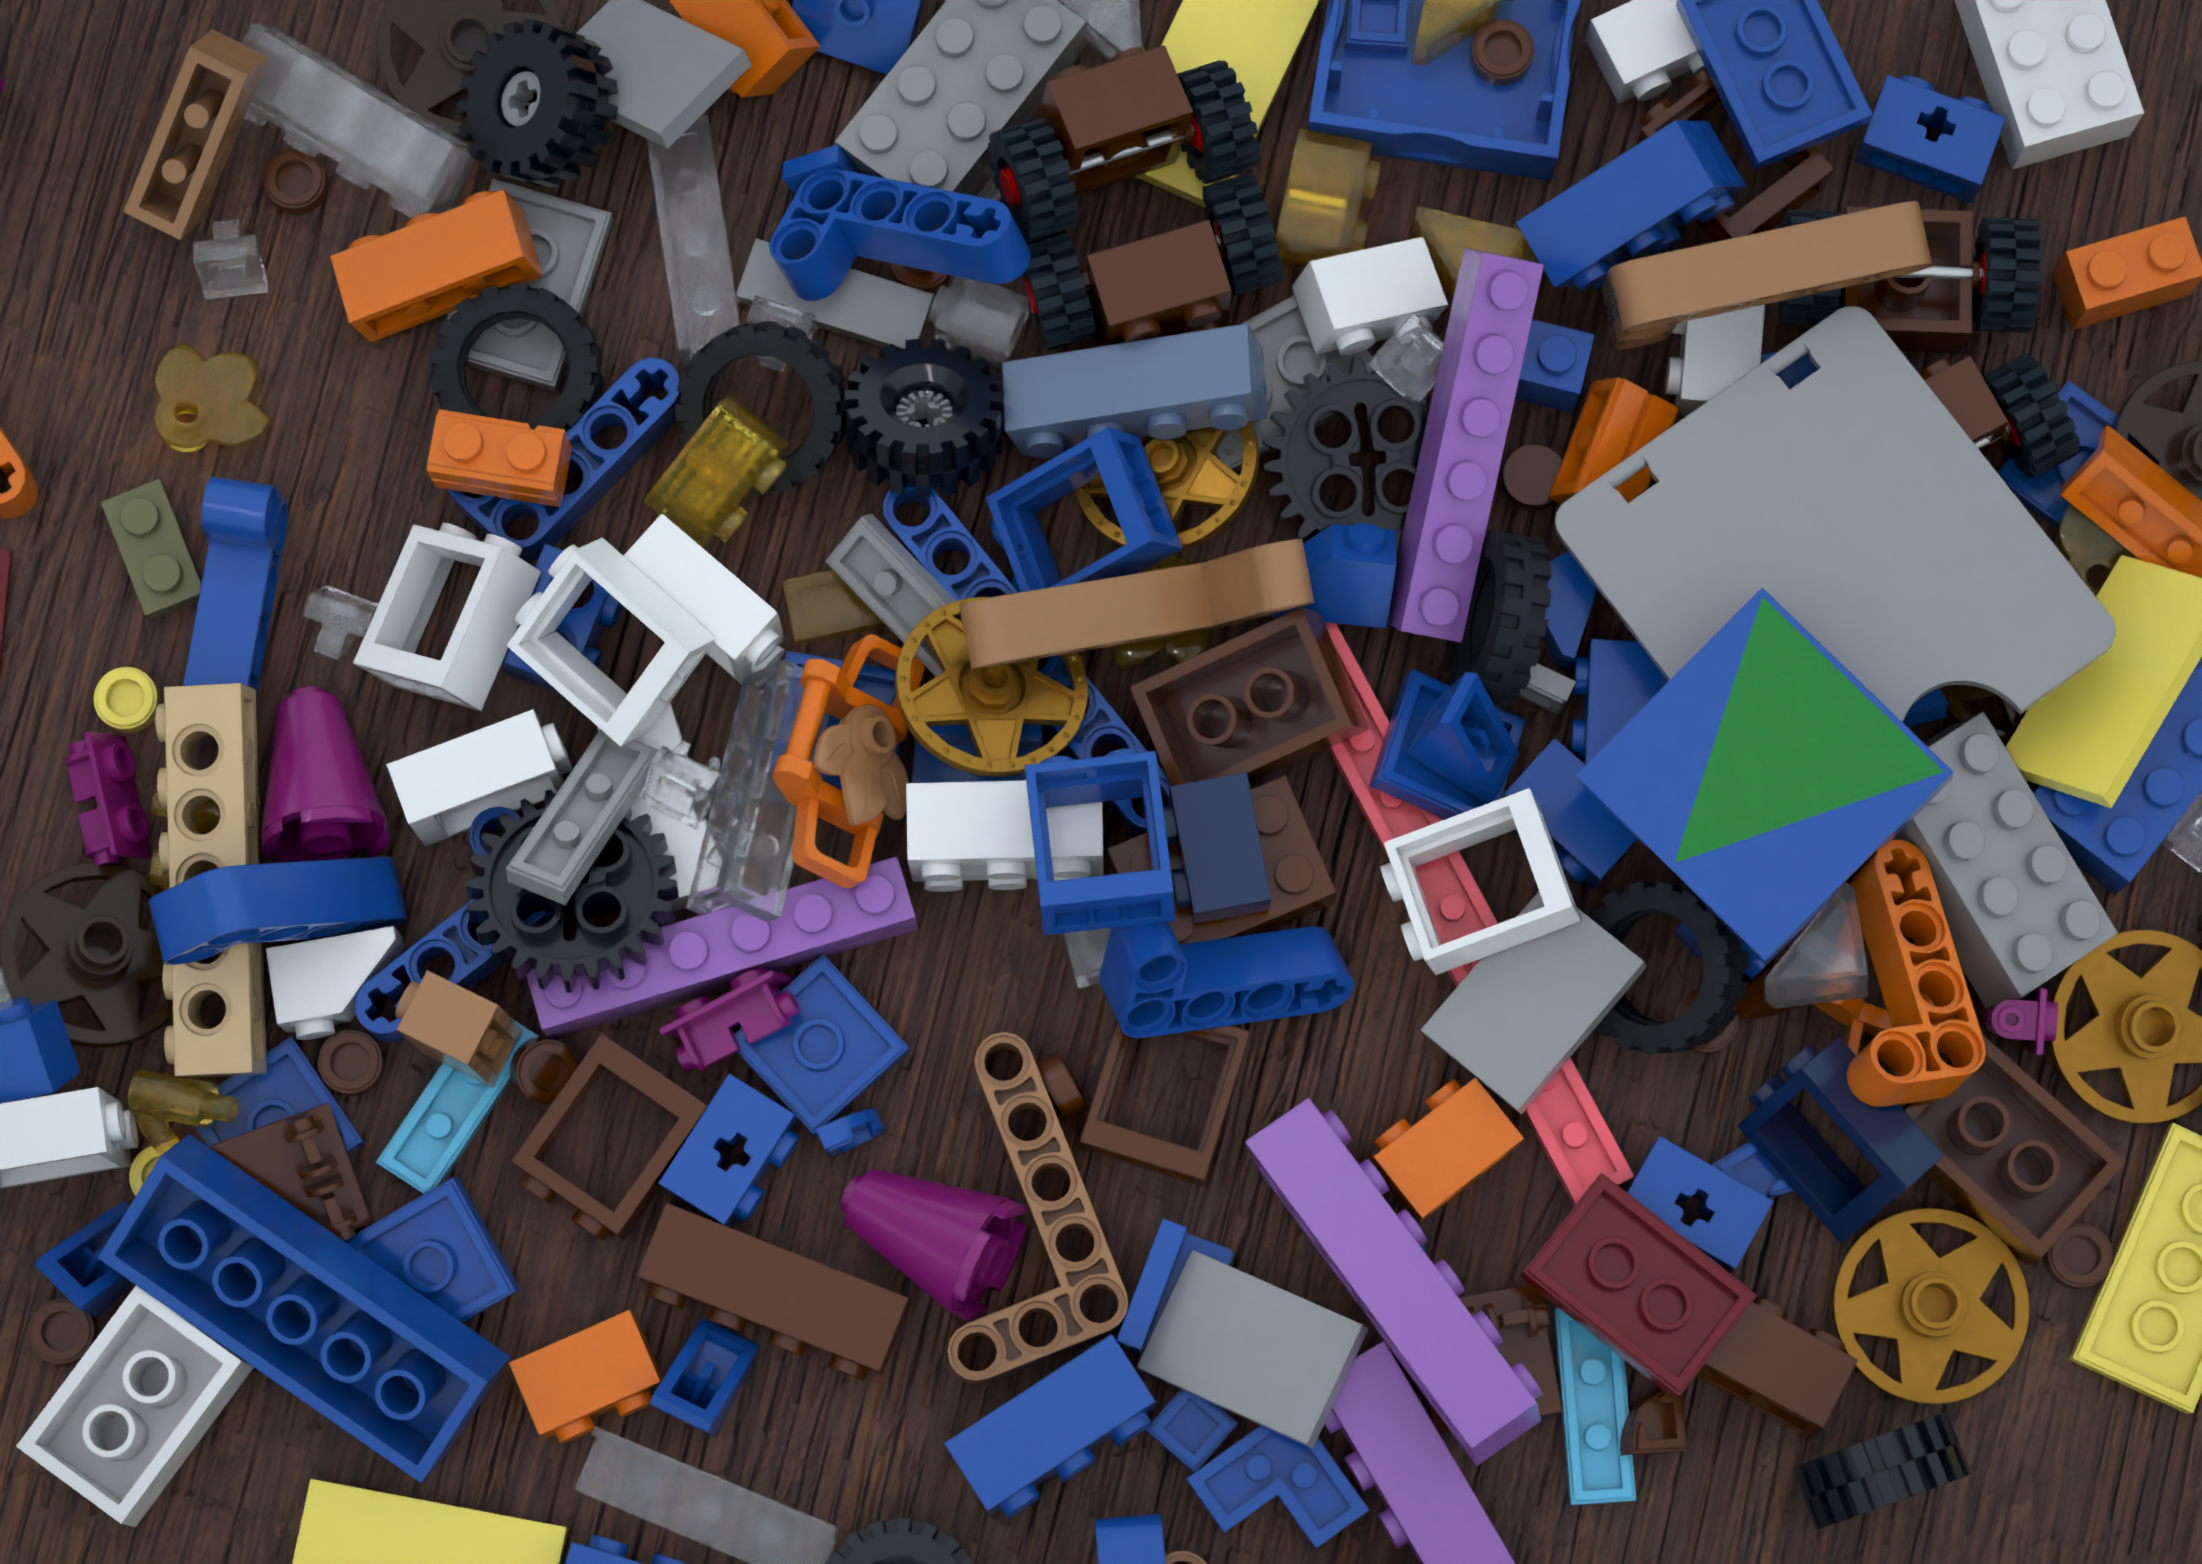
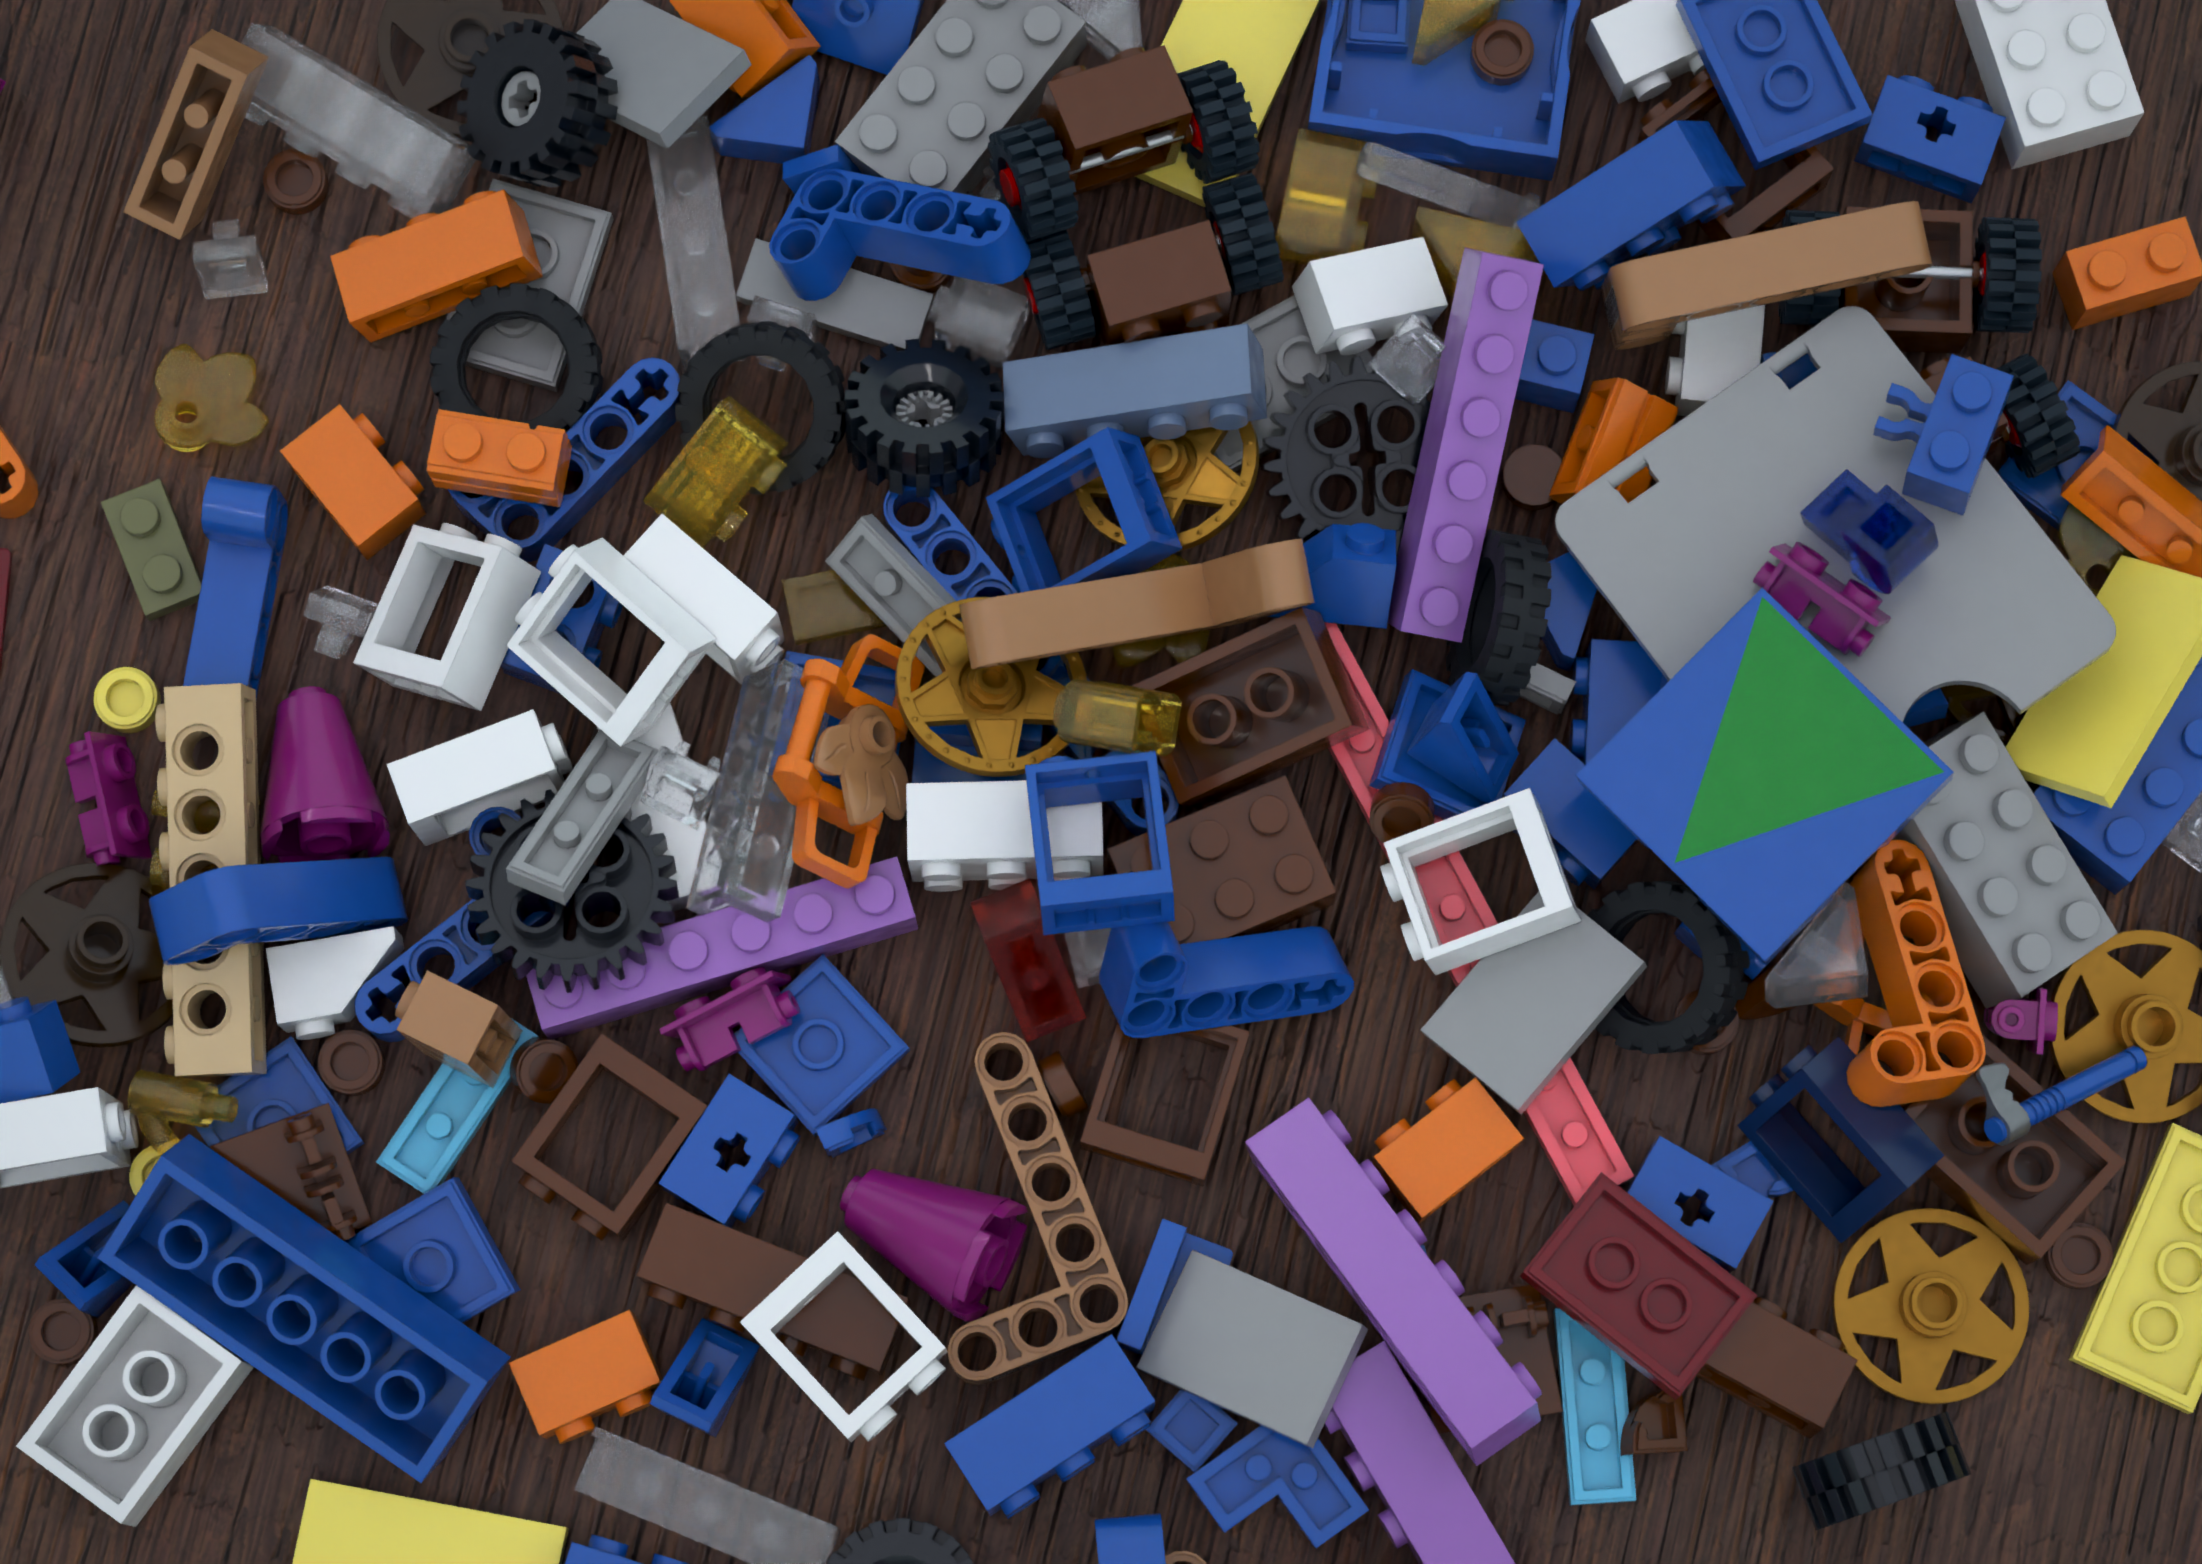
dark blue brick [1163,772,1271,924] -> none
none -> orange brick [280,404,426,560]
none -> blue slope [709,55,820,164]
none -> white window [740,1231,948,1442]
none -> clear red brick [970,878,1086,1042]
none -> clear yellow brick [1053,679,1182,757]
none -> clear axle [1356,141,1540,242]
none -> reddish brown tile [1369,782,1435,843]
none -> magenta hinge [1753,542,1891,657]
none -> clear blue brick [1800,469,1939,594]
none -> blue brick [1873,354,2014,515]
none -> blue piece [1976,1045,2147,1146]

